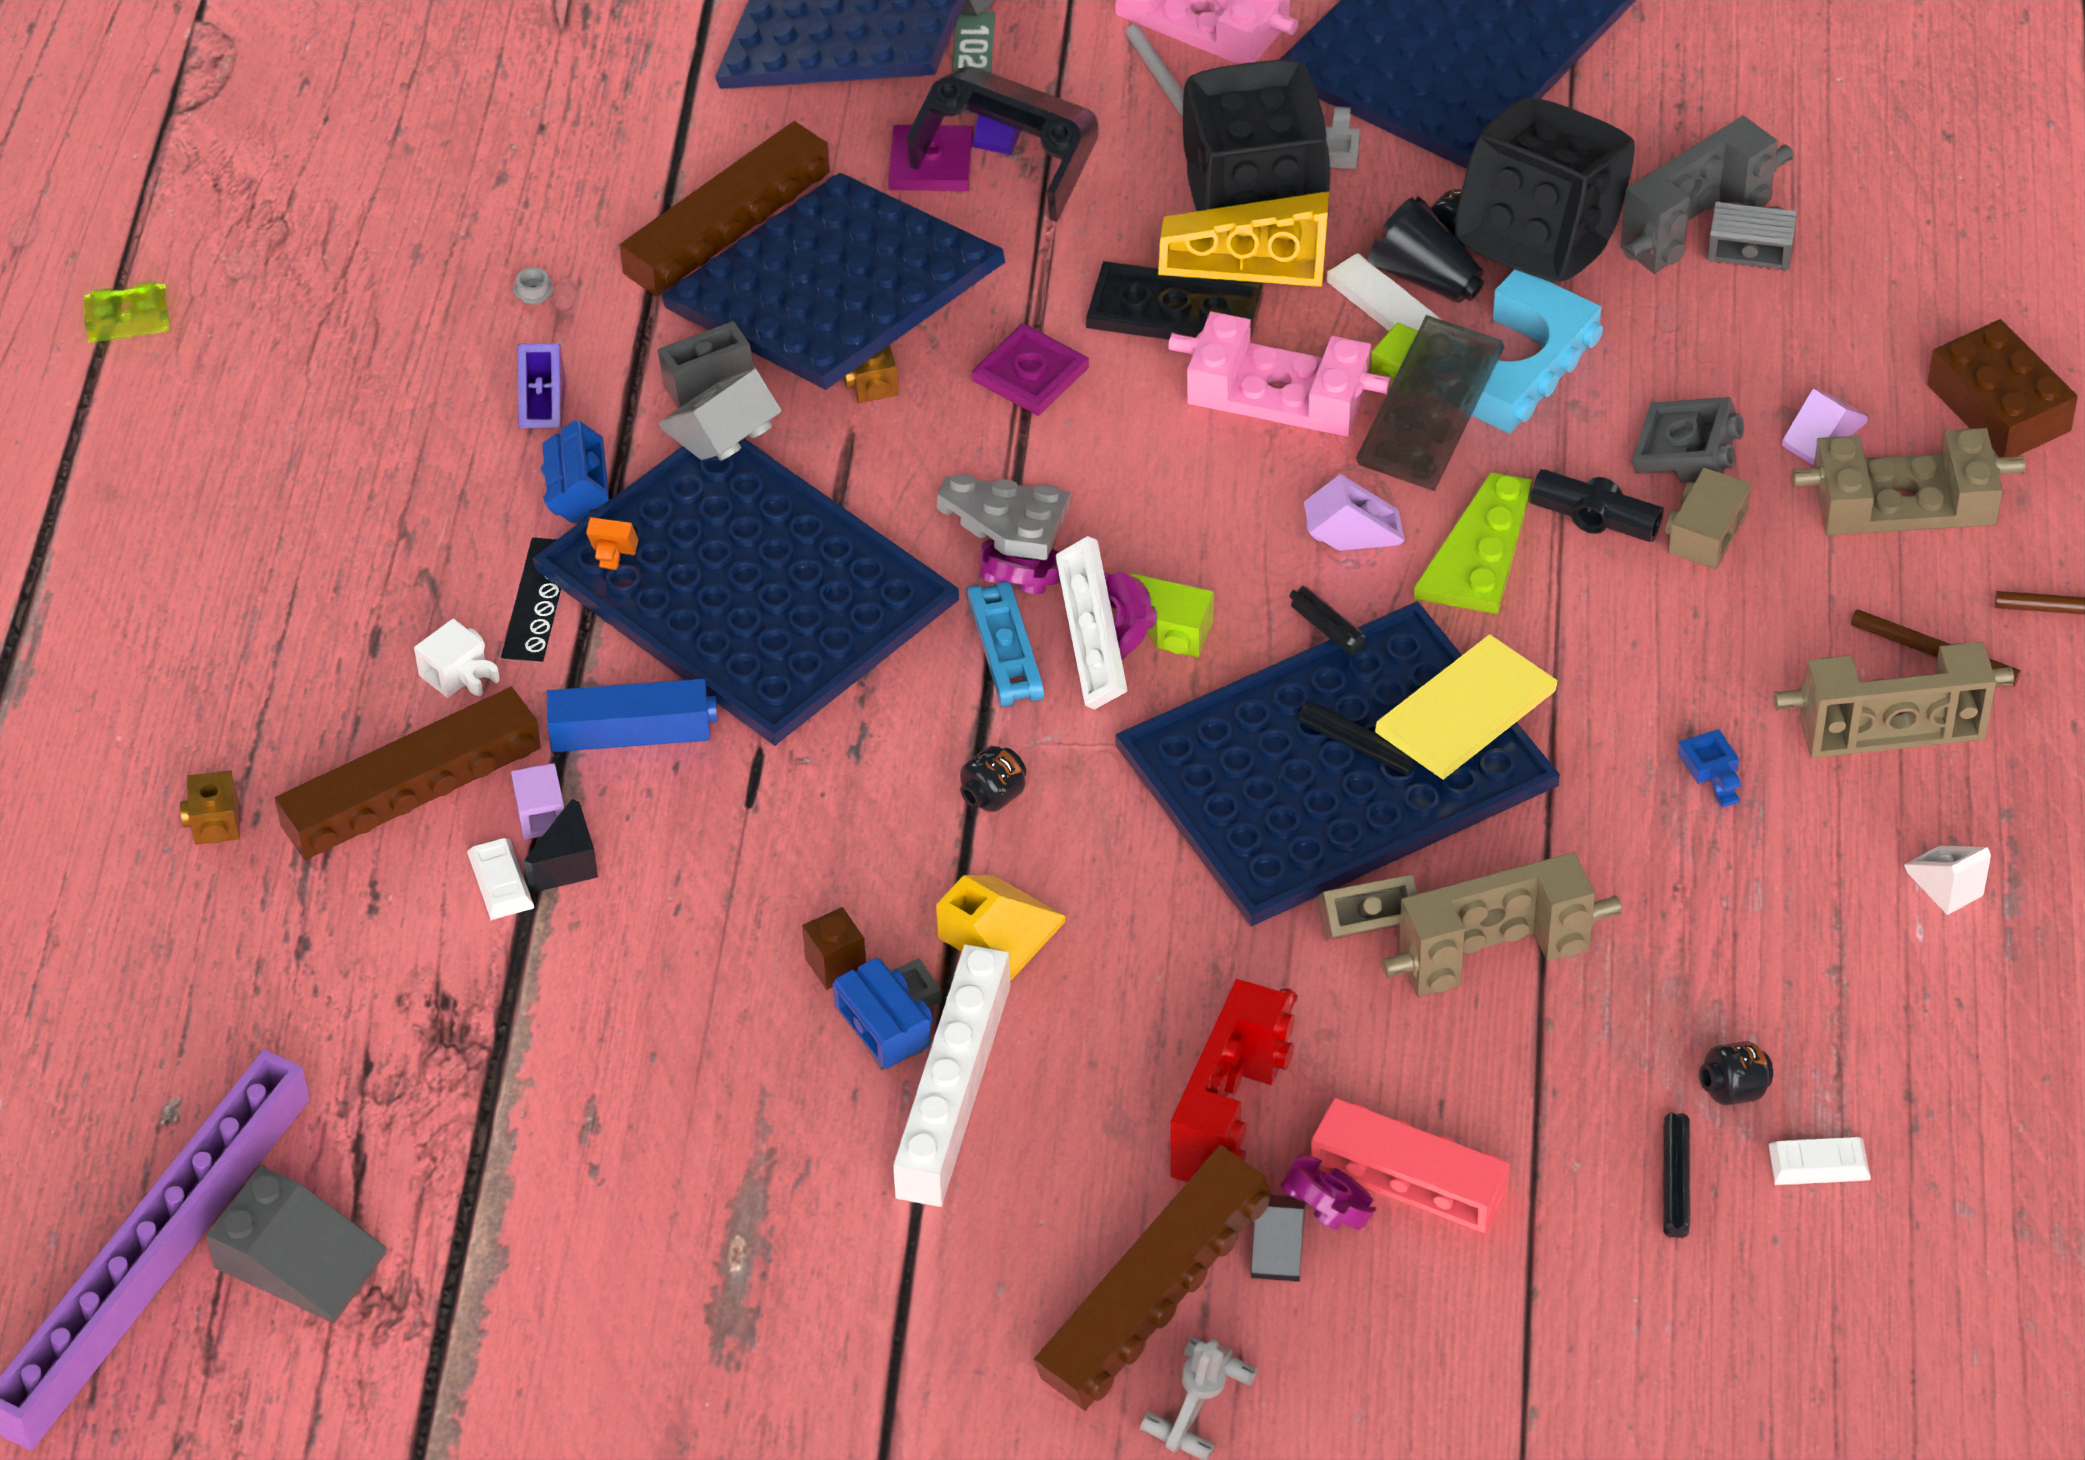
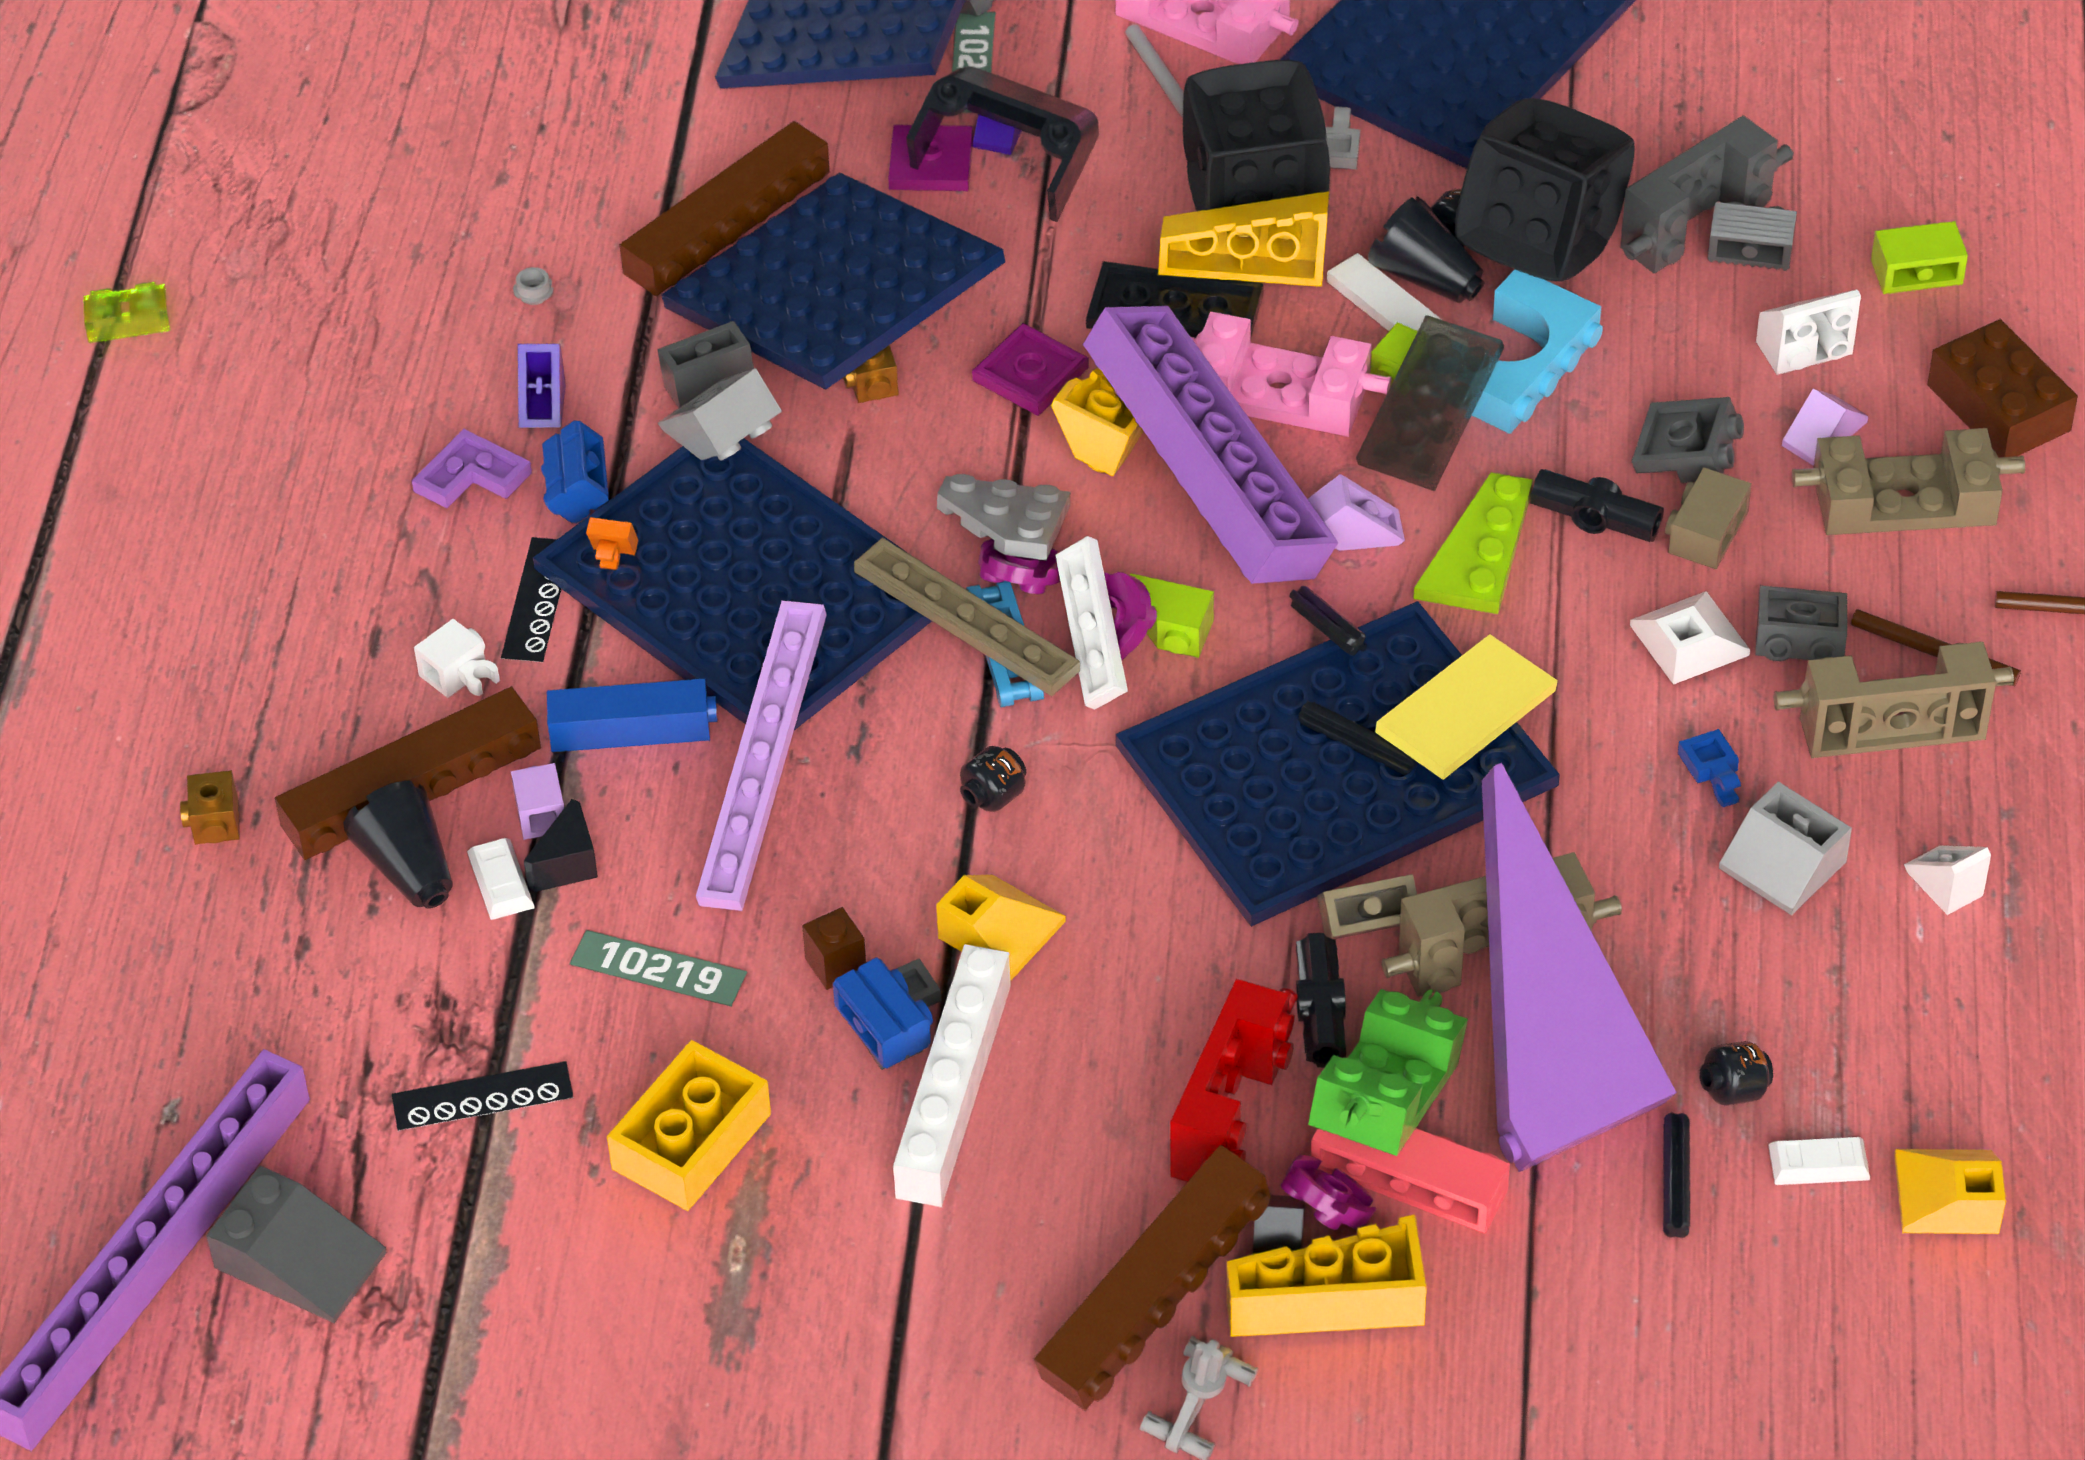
none -> black cone [343,780,453,909]
none -> black sticker [392,1061,573,1131]
none -> medium lavender plate [412,429,532,508]
none -> sand green sticker [570,930,748,1006]
none -> yellow brick [607,1040,771,1211]
none -> lavender plate [696,601,827,911]
none -> dark tan tile [854,537,1080,697]
none -> yellow wedge [1051,368,1143,477]
none -> medium lavender brick [1083,306,1338,584]
none -> yellow wedge [1226,1214,1426,1337]
none -> black piece [1296,933,1346,1068]
none -> bright green brick [1308,989,1468,1156]
none -> medium lavender slope [1482,763,1677,1172]
none -> white slope [1630,591,1750,685]
none -> slope [1719,781,1852,915]
none -> dark grey plate [1755,585,1847,661]
none -> white slope [1756,290,1861,375]
none -> lime brick [1871,221,1968,294]
none -> yellow slope [1894,1149,2006,1234]

